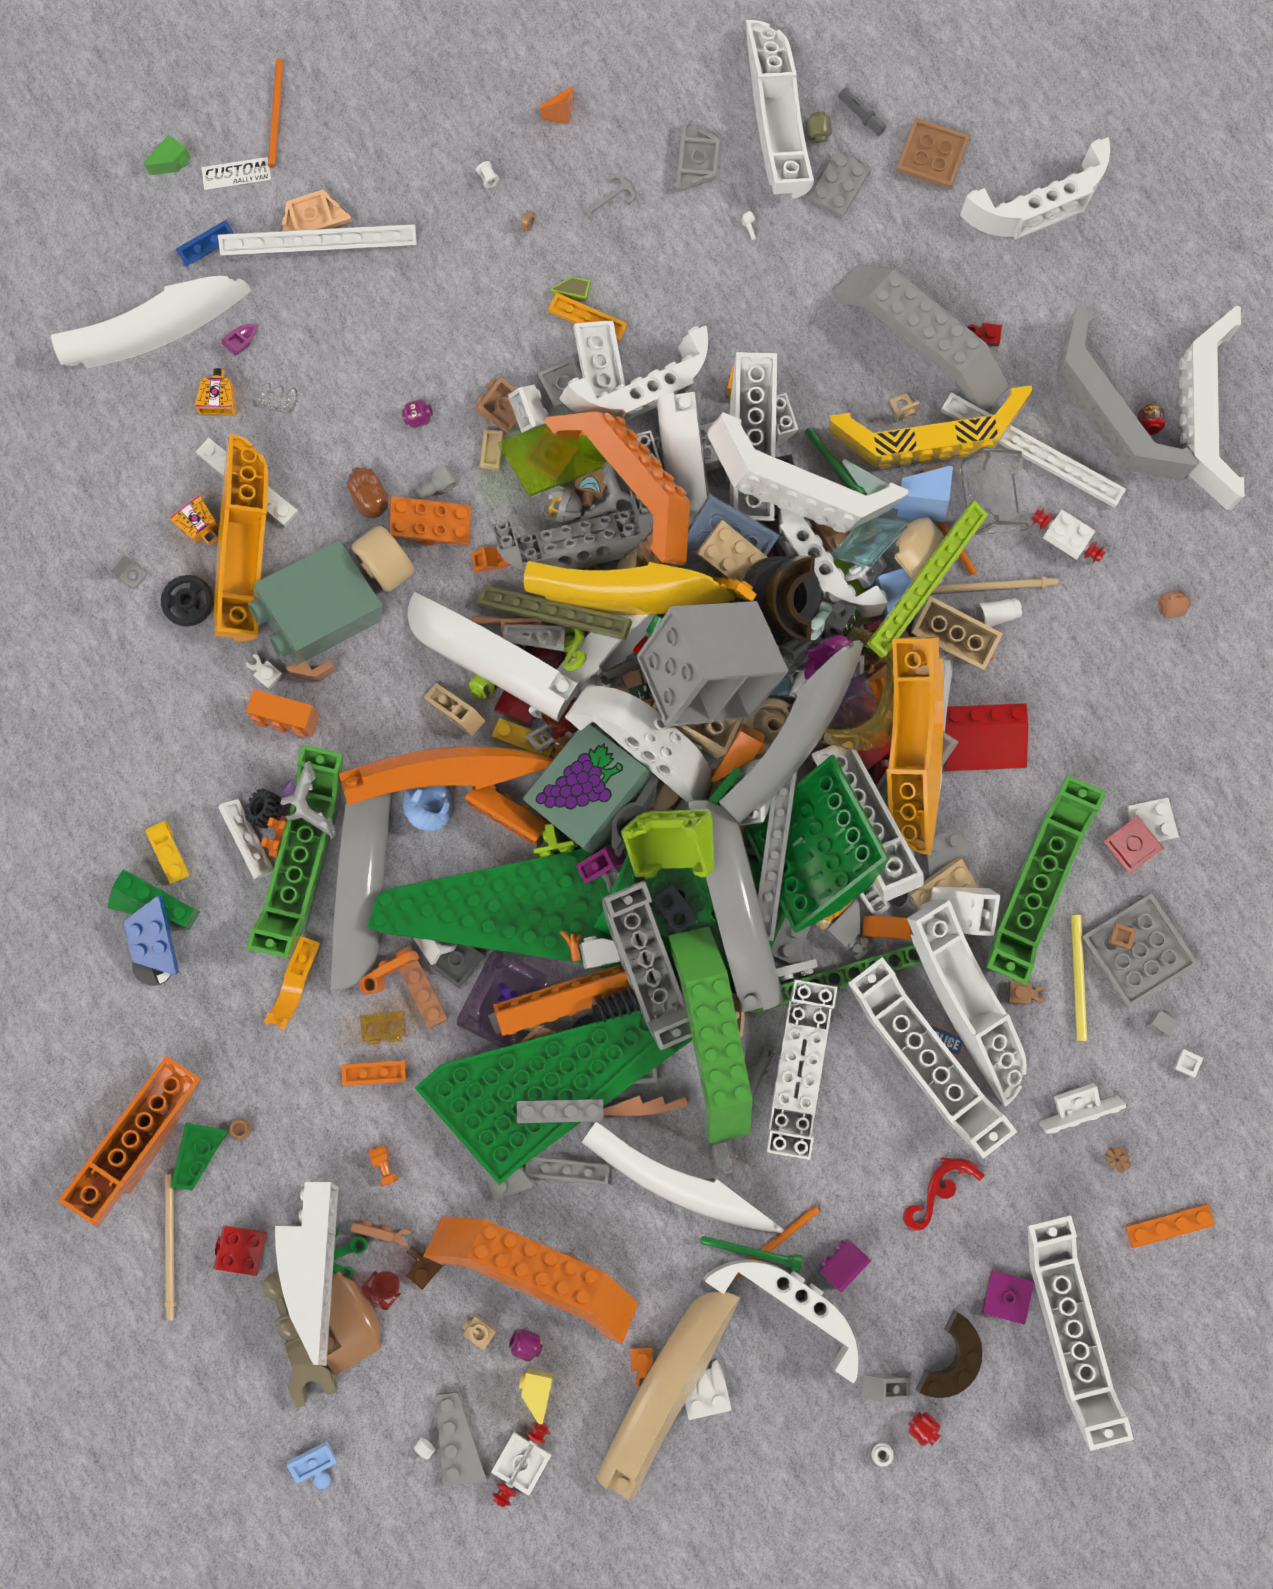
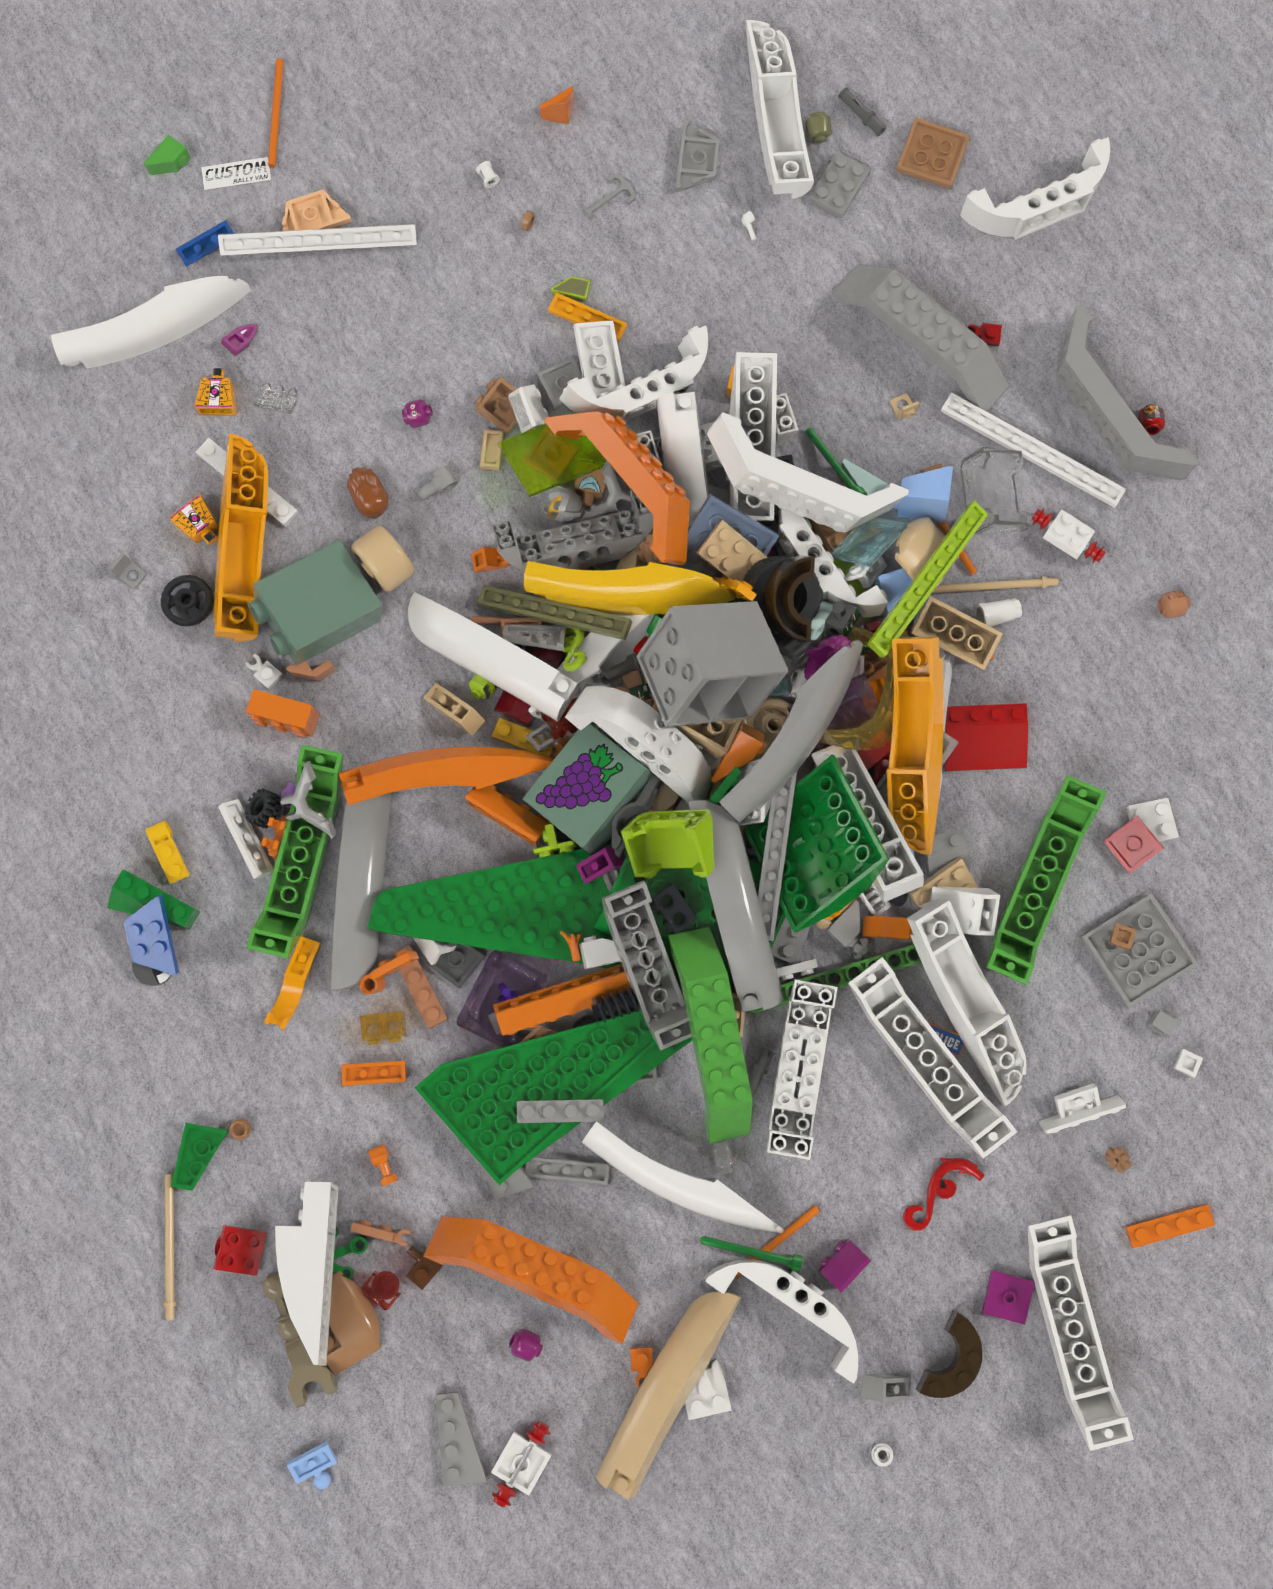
orange slope [58,1056,201,1228] -> none
orange plate [389,496,471,546] -> none
light blue piece [402,786,453,832] -> none
white axle [414,1437,435,1459] -> none
tan brick [462,1315,498,1351] -> none
light yellow slope [519,1367,554,1424] -> none
nougat slope [603,1096,688,1116] -> none
yellow slope [828,385,1032,469] -> none
red head [908,1412,941,1446] -> none
medium nougat plate [1008,981,1046,1005] -> none
light yellow piece [1071,915,1088,1041] -> none
white slope [1179,306,1245,510] -> none

